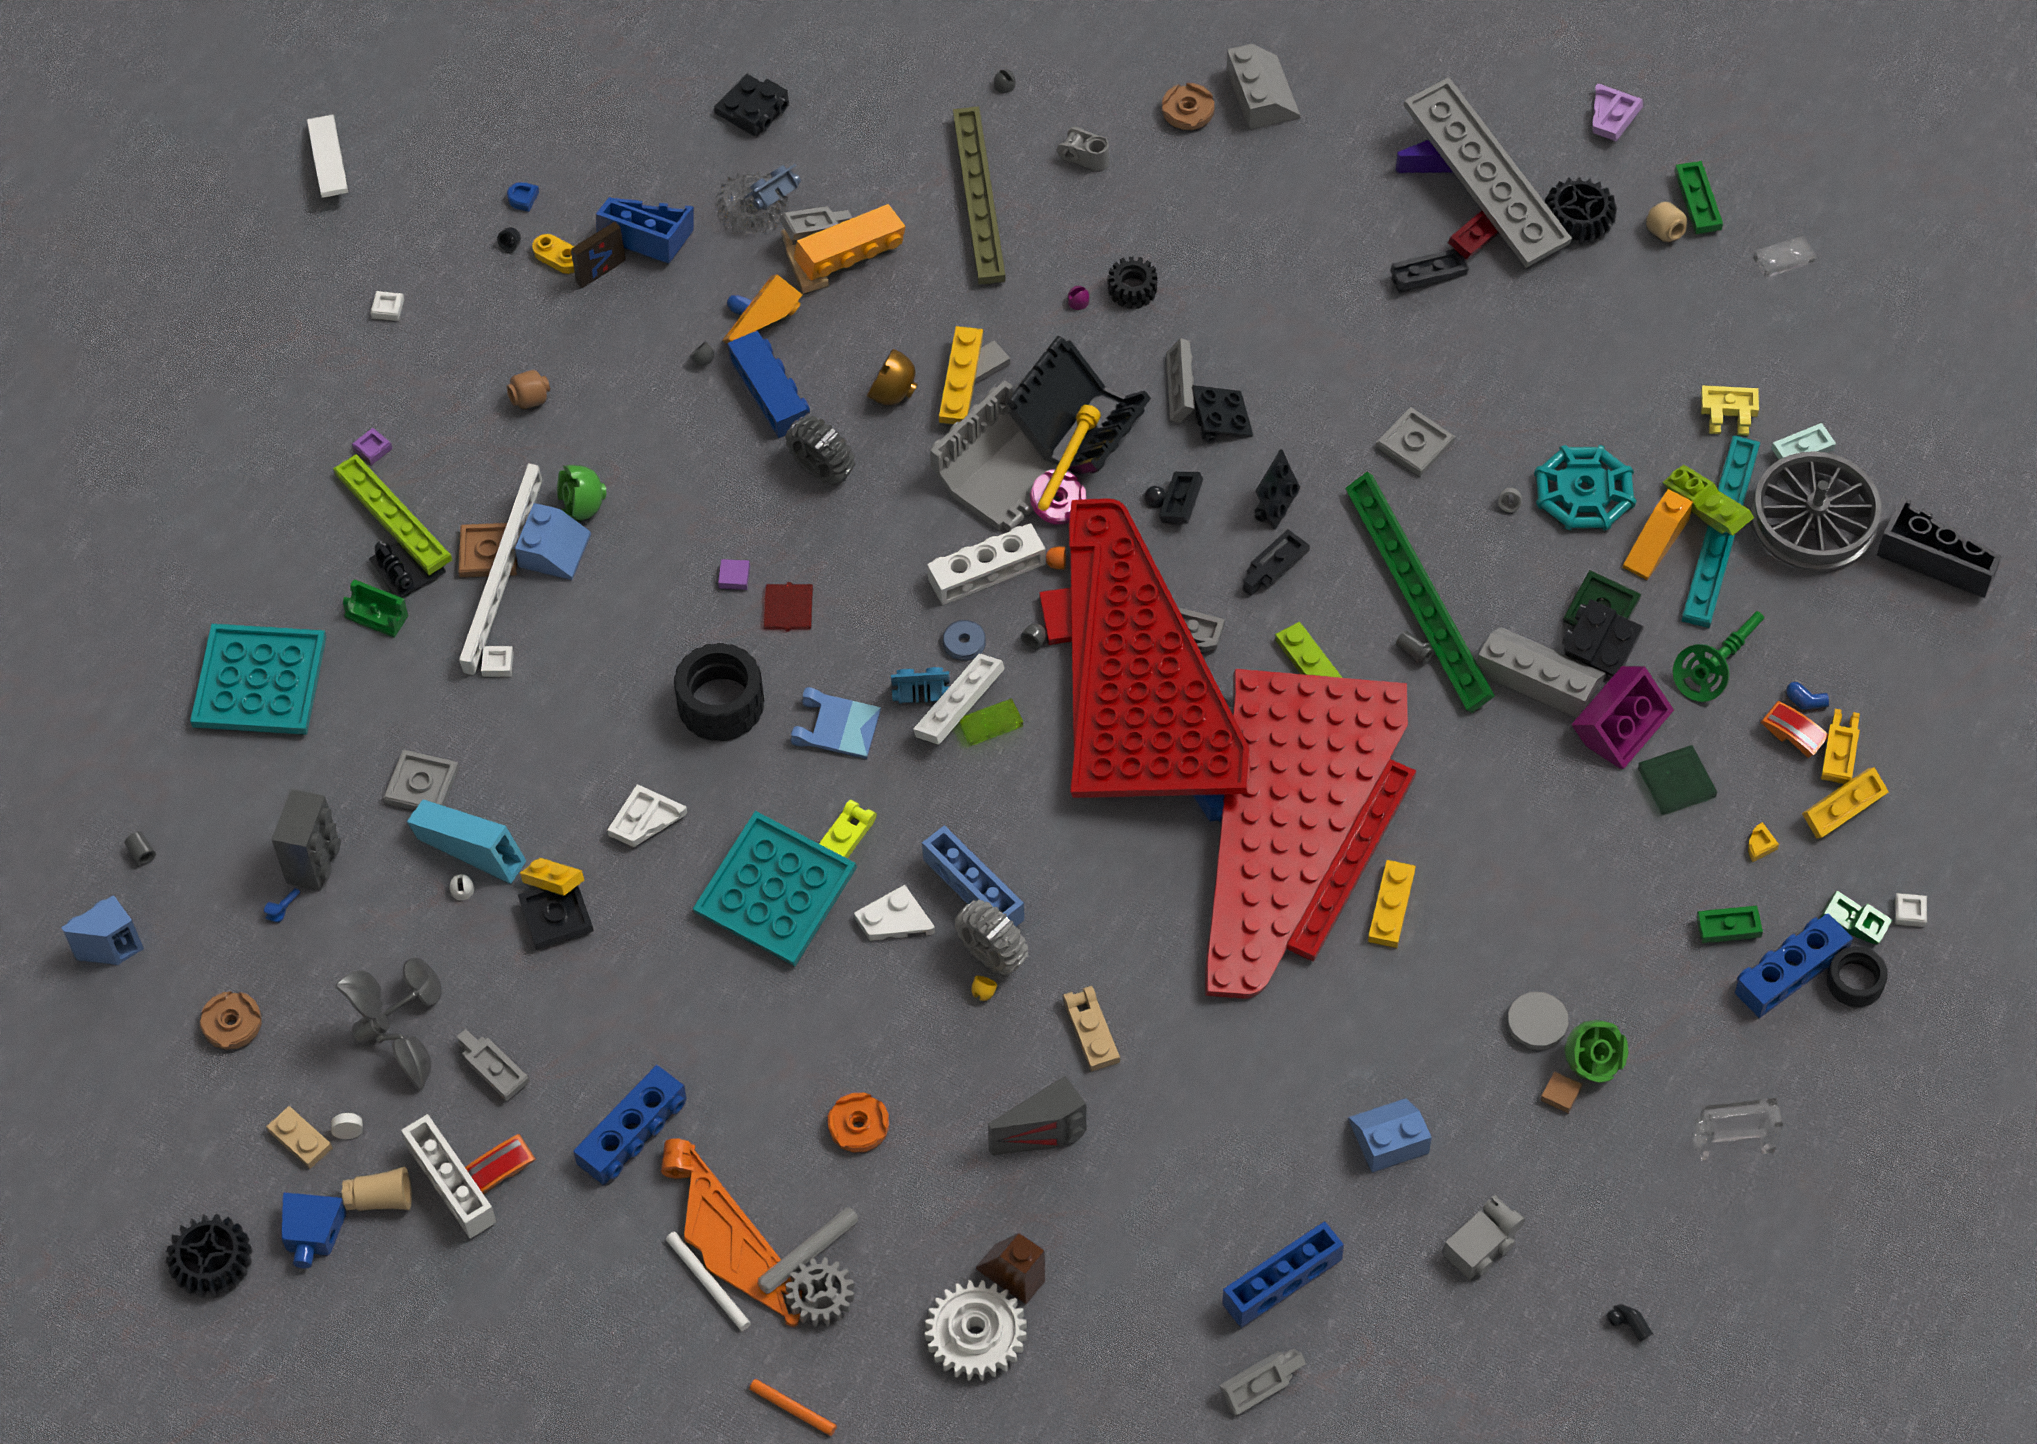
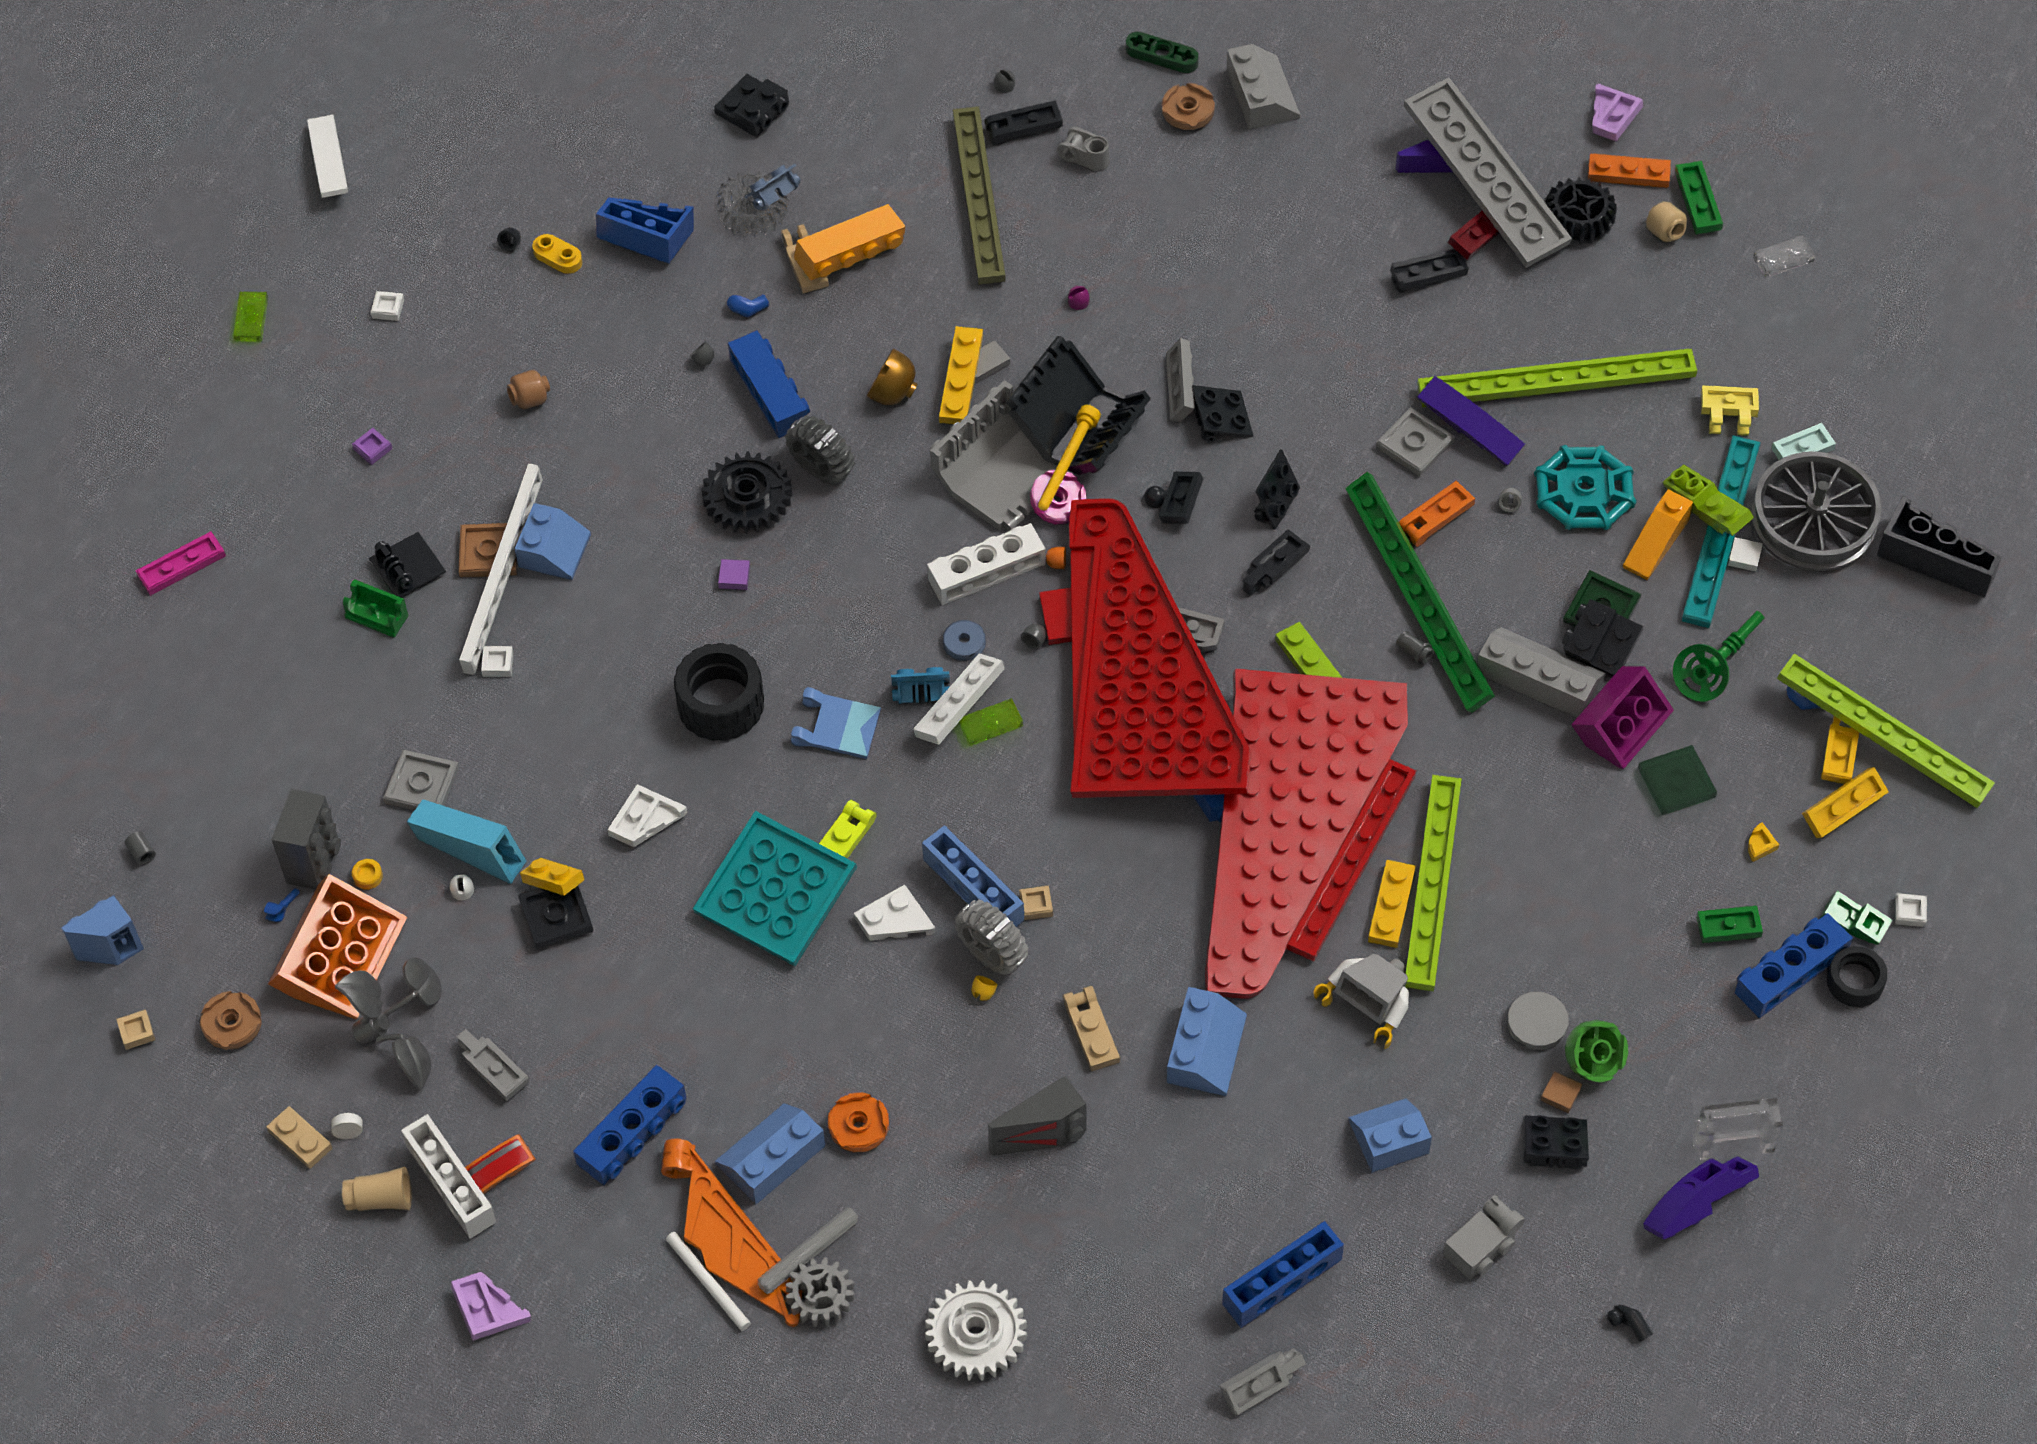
black gear [166,1214,252,1298] -> none
teal plate [190,623,327,735] -> none
blue torso [282,1192,347,1269] -> none
lime tile [333,454,452,575] -> none
blue tile [507,182,539,212] -> none
bright green cylinder [557,465,606,521] -> none
dark brown tile [571,222,626,288] -> none
light orange slope [722,274,802,344] -> none
orange bar [749,1379,837,1436] -> none
clear red piece [764,582,813,632] -> none
light grey hinge [779,206,852,240] -> none
reddish brown slope [976,1233,1045,1304] -> none
black tyre [1108,256,1157,309] -> none
slope [1760,701,1828,758] -> none
none -> tan plate [116,1009,155,1050]
none -> dark pink tile [136,531,226,596]
none -> clear neon green plate [233,292,268,342]
none -> orange slope [268,874,407,1019]
none -> yellow tile [352,859,383,890]
none -> lavender wing [451,1272,531,1341]
none -> black gear [701,451,793,534]
none -> medium blue slope [715,1103,825,1204]
none -> black plate [984,100,1063,145]
none -> tan tile [1019,886,1053,920]
none -> dark green beam [1126,32,1199,73]
none -> medium blue slope [1167,987,1247,1096]
none -> light grey torso [1314,954,1409,1049]
none -> orange plate [1399,480,1475,547]
none -> lime plate [1405,775,1462,991]
none -> dark purple slope [1416,376,1525,466]
none -> lime plate [1417,348,1697,407]
none -> black hinge [1524,1115,1589,1170]
none -> orange plate [1588,153,1671,188]
none -> dark purple slope [1643,1156,1759,1240]
none -> white tile [1728,537,1763,572]
none -> lime plate [1777,653,1995,809]

